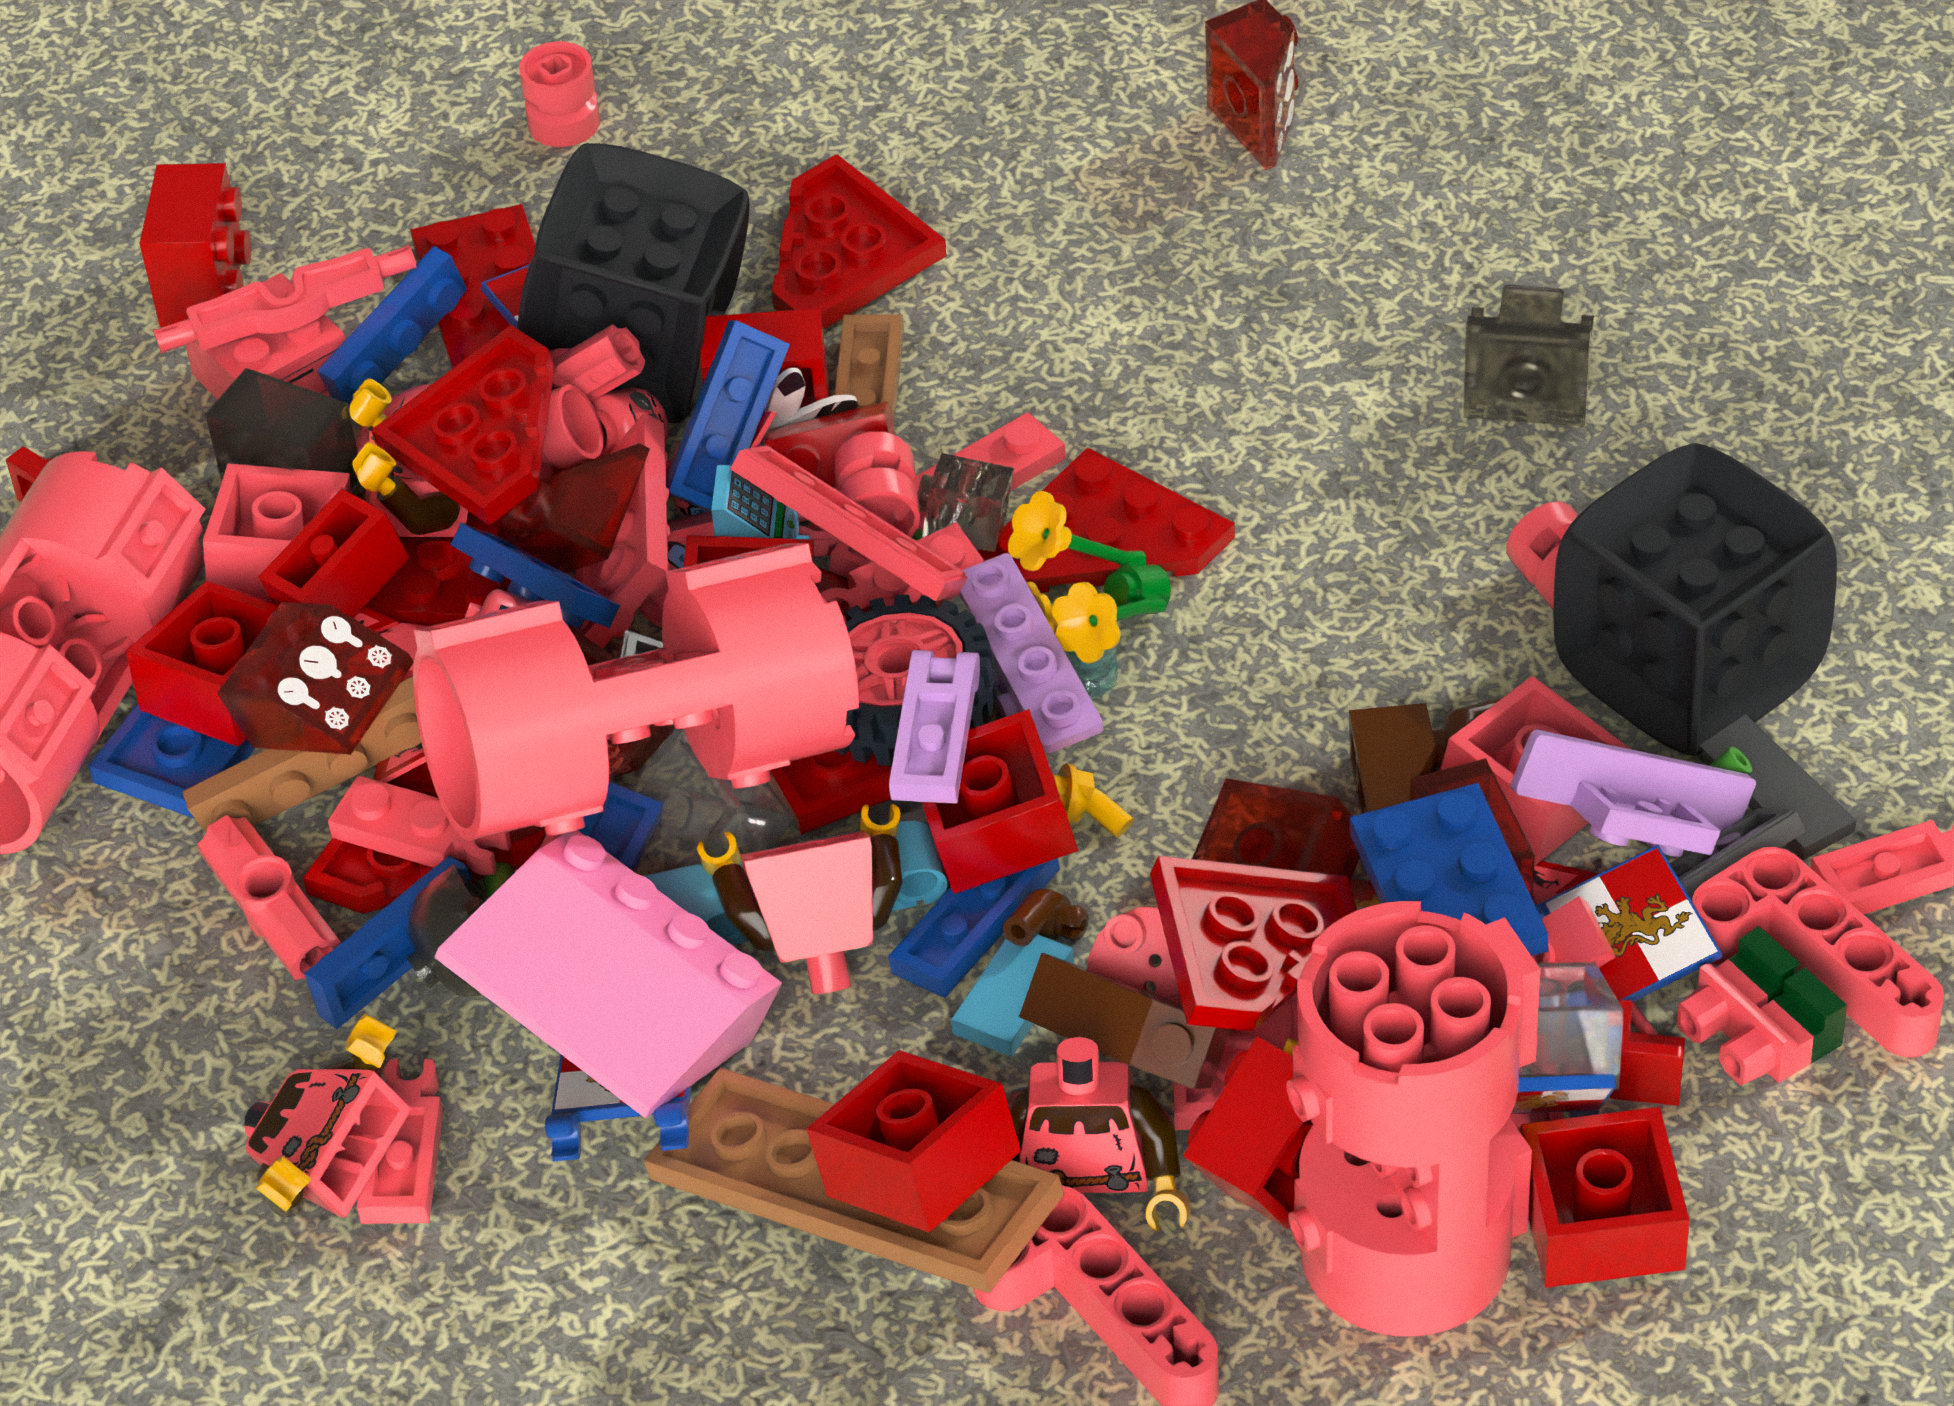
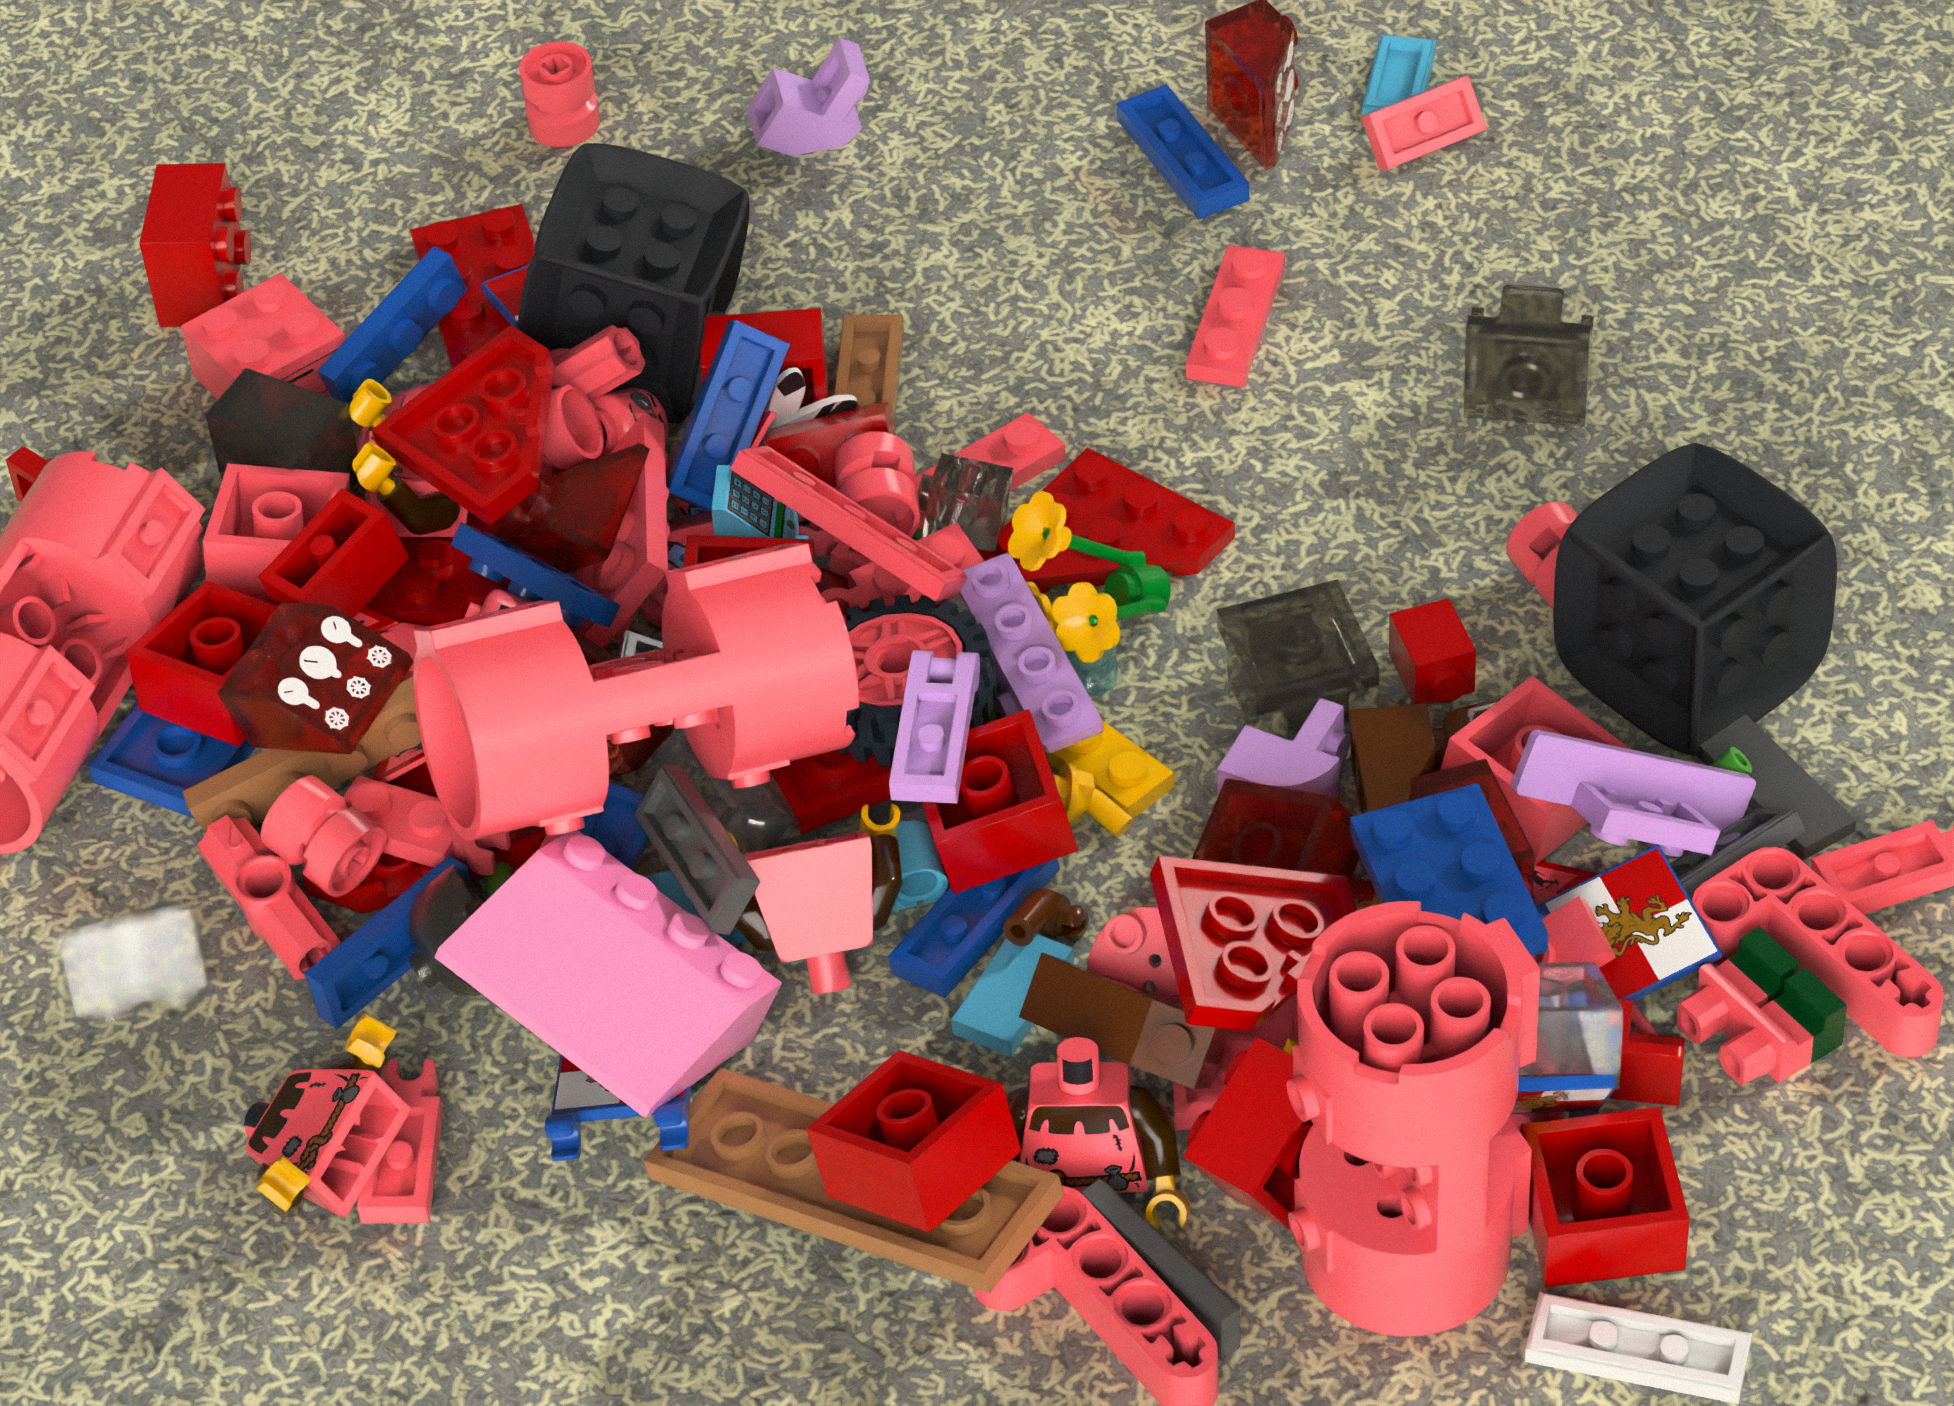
coral piece [153,244,417,354] -> none
red plate [772,154,947,330] -> none
none -> clear slope [58,900,209,1024]
none -> coral wheel [260,775,387,897]
none -> dark grey tile [634,763,761,935]
none -> lavender brick [746,38,870,156]
none -> yellow plate [1045,720,1174,818]
none -> dark grey tile [1081,1179,1240,1361]
none -> blue plate [1116,84,1250,220]
none -> coral plate [1186,245,1285,387]
none -> clear smoke panel [1217,579,1379,740]
none -> lavender brick [1217,698,1350,827]
none -> coral plate [1361,75,1487,170]
none -> medium azure tile [1362,35,1436,116]
none -> red brick [1389,598,1476,704]
none -> white tile [1525,1292,1752,1404]

